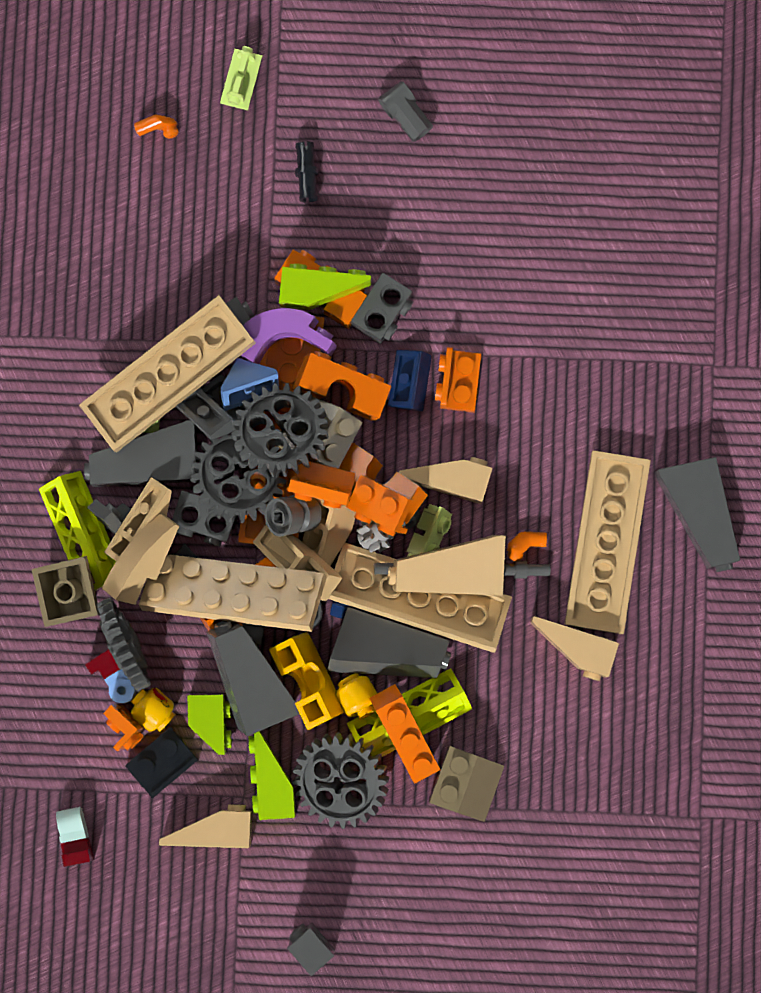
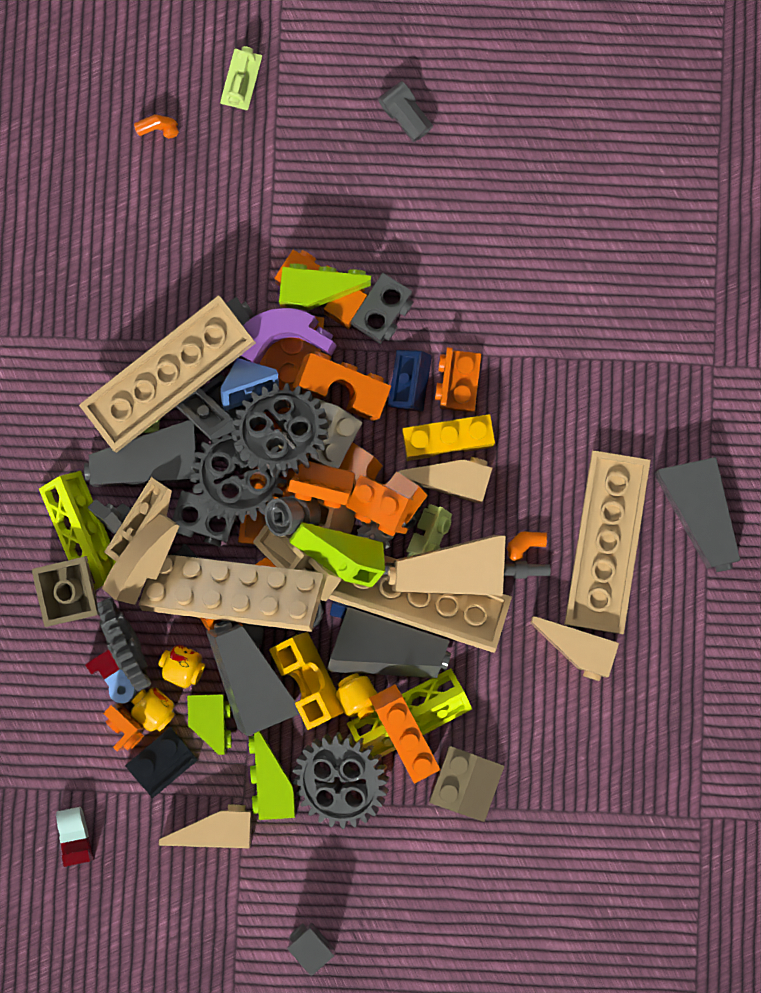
black pin [295,141,318,203] -> none
none -> yellow head [159,645,205,688]
none -> lime slope [289,522,385,587]
none -> yellow arch [402,414,495,461]

